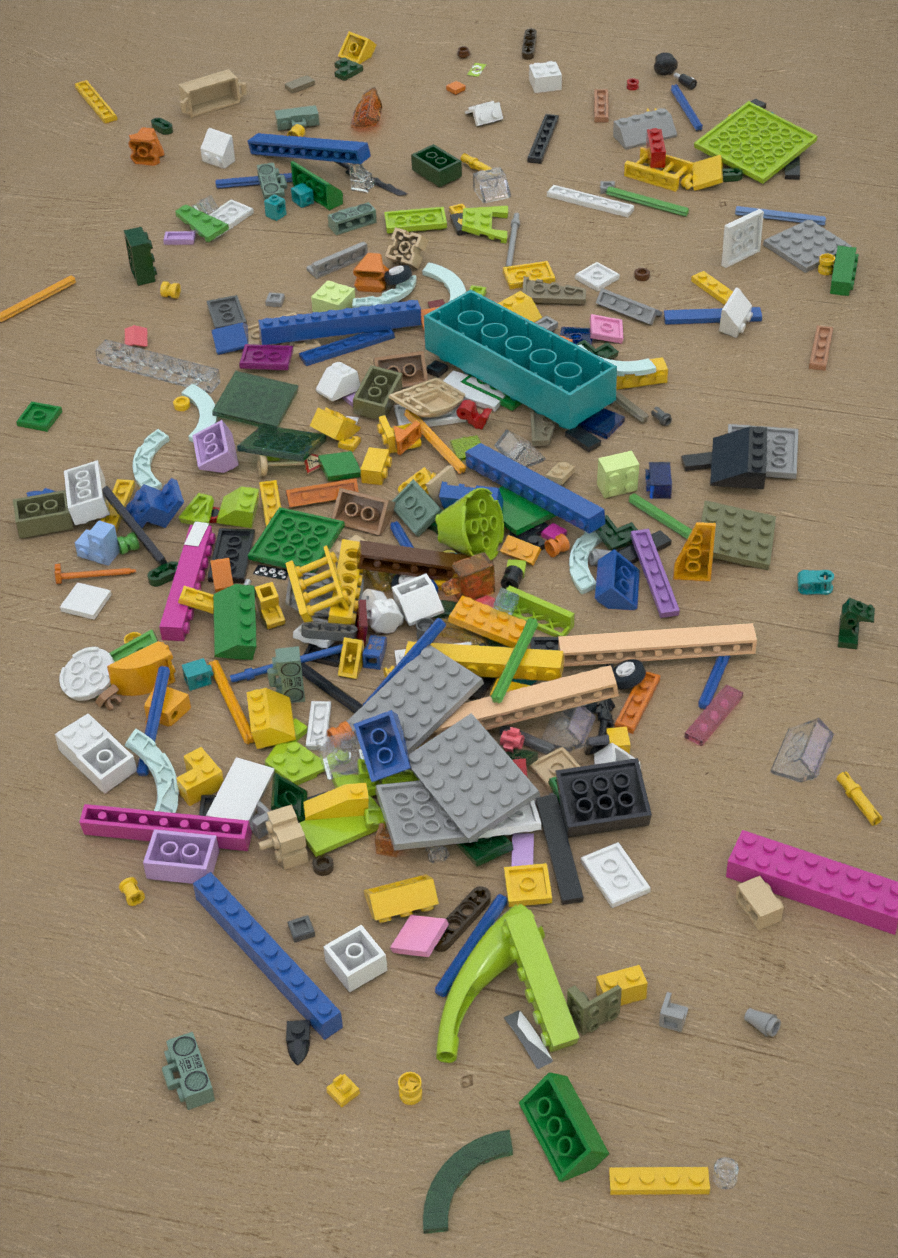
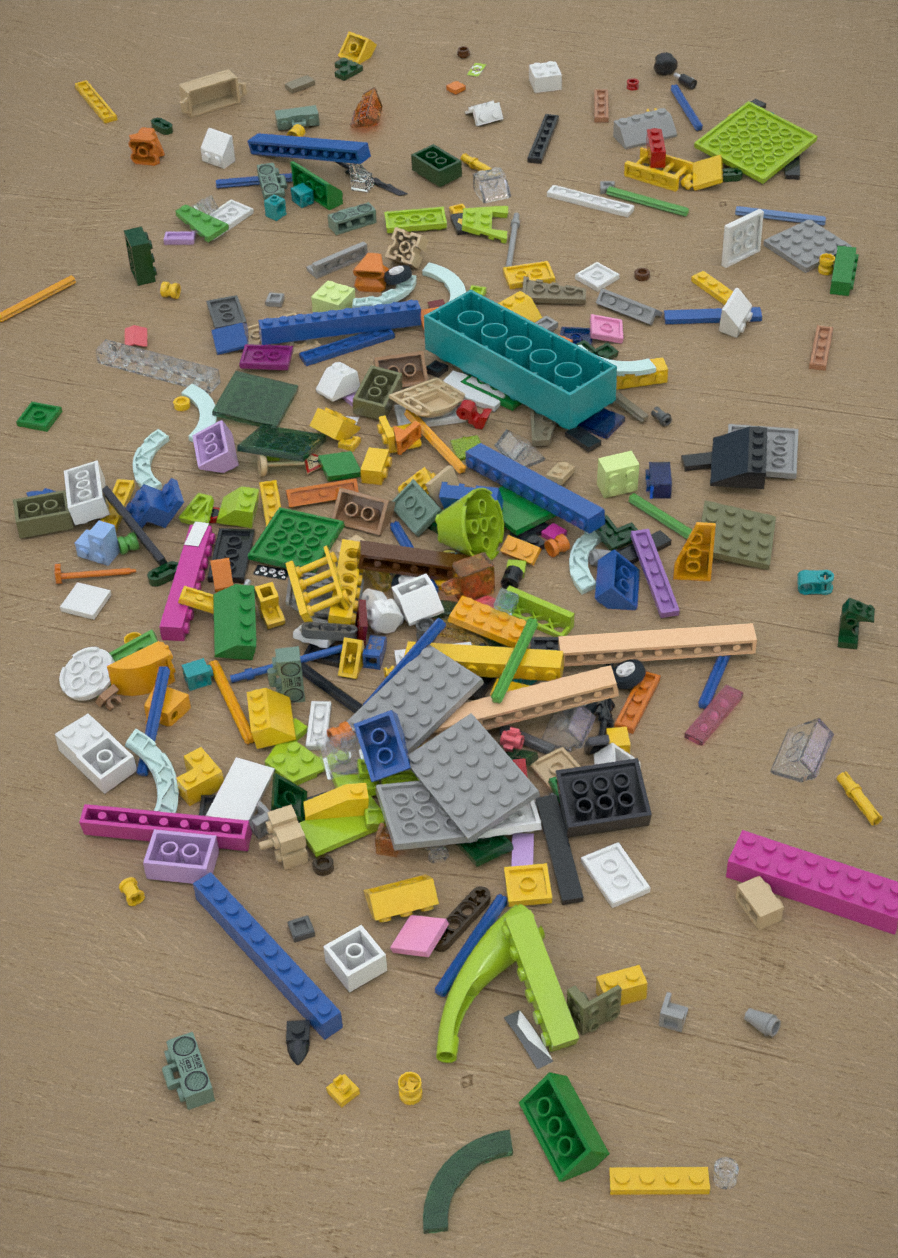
dark brown beam [522,28,537,60] -> none

